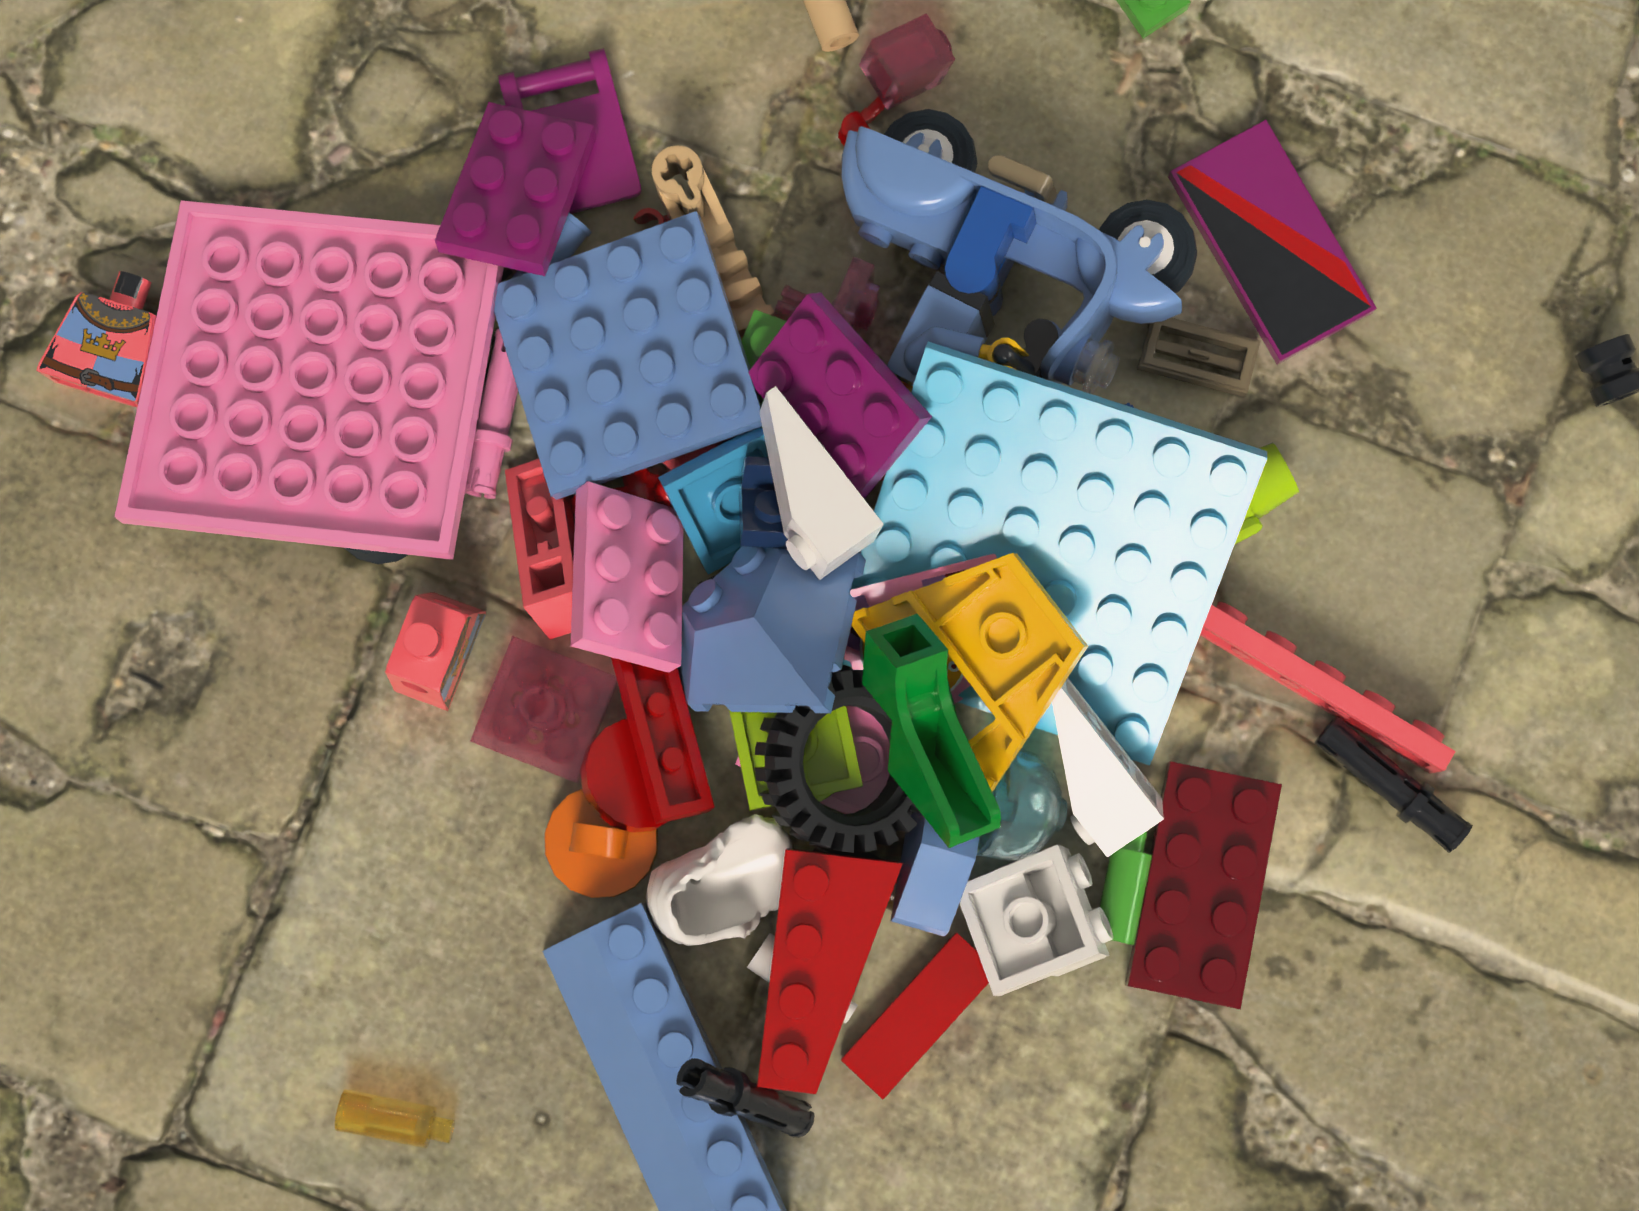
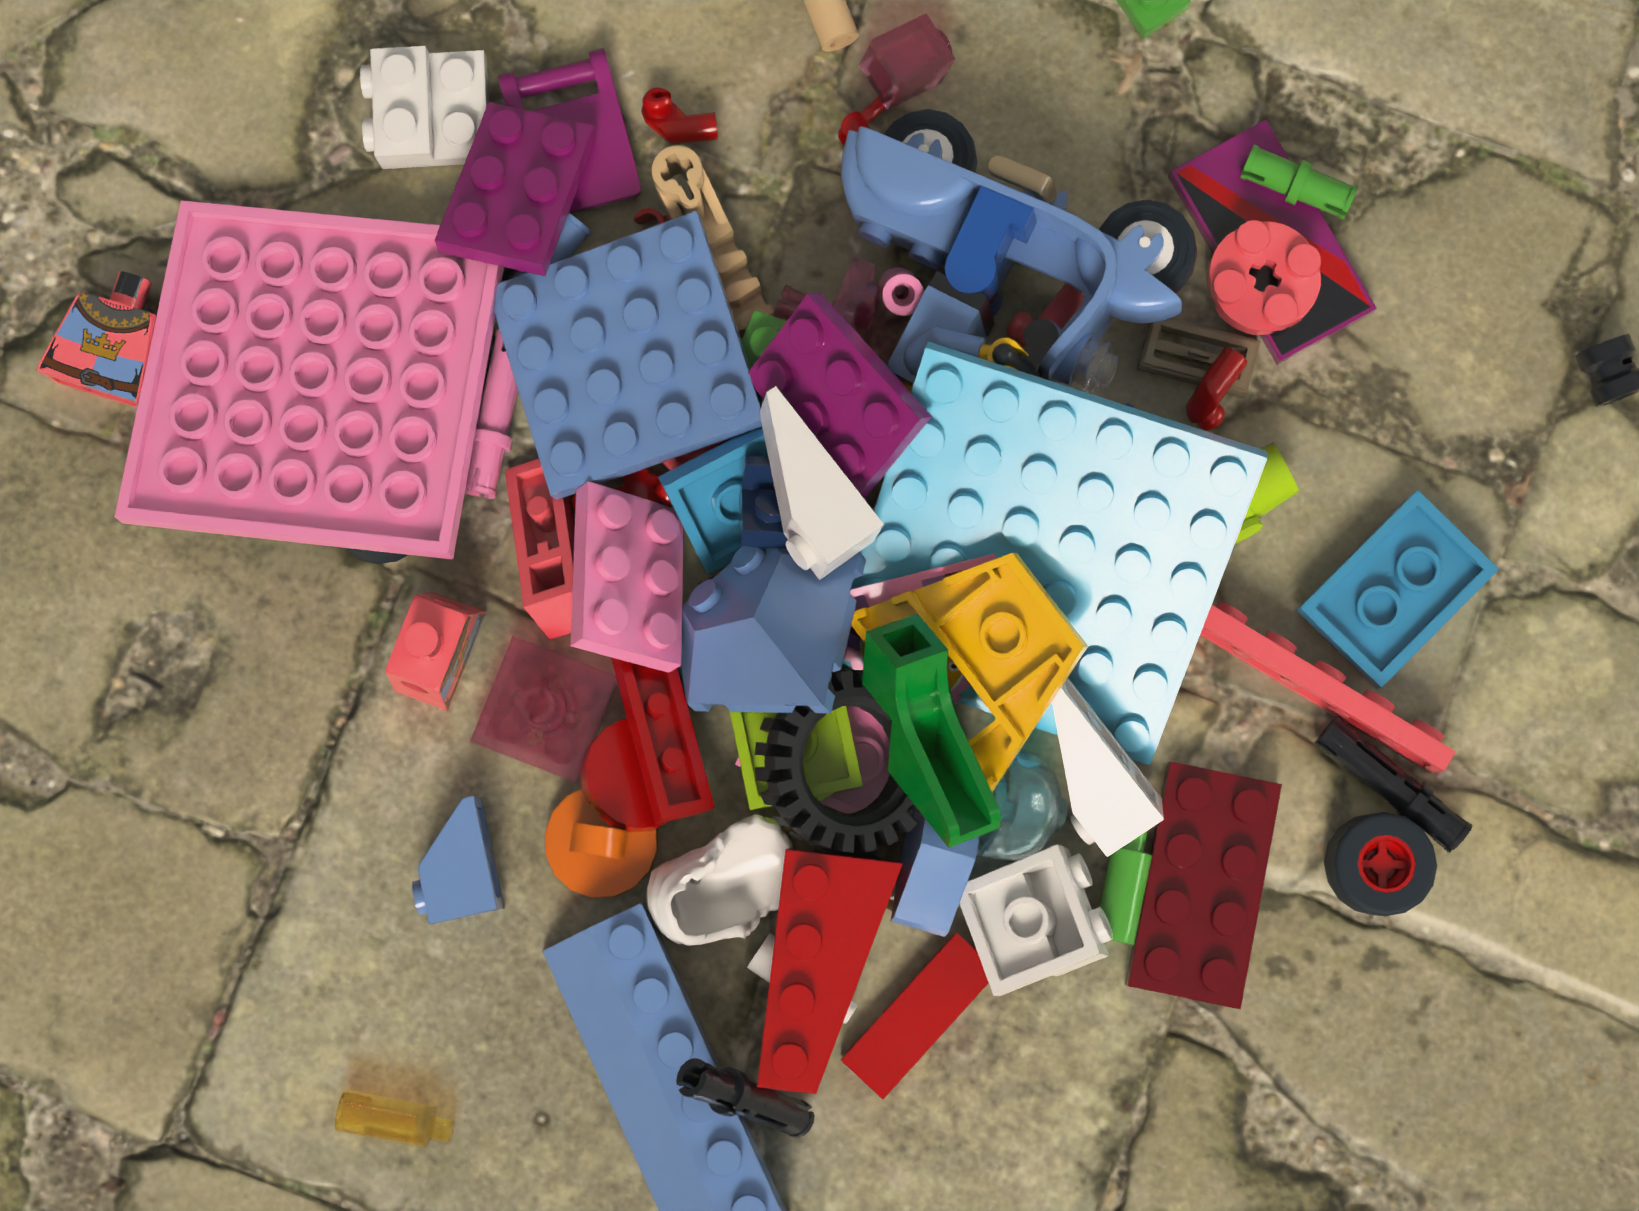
none -> white plate [360,46,489,169]
none -> medium blue slope [412,796,505,924]
none -> red arm [641,87,718,144]
none -> bright pink cylinder [878,267,924,316]
none -> coral arm [1006,284,1084,349]
none -> red arm [1186,348,1247,431]
none -> coral plate [1206,220,1321,336]
none -> bright green pin [1240,144,1358,221]
none -> dark azure plate [1296,490,1499,690]
none -> black wheel [1324,812,1437,916]

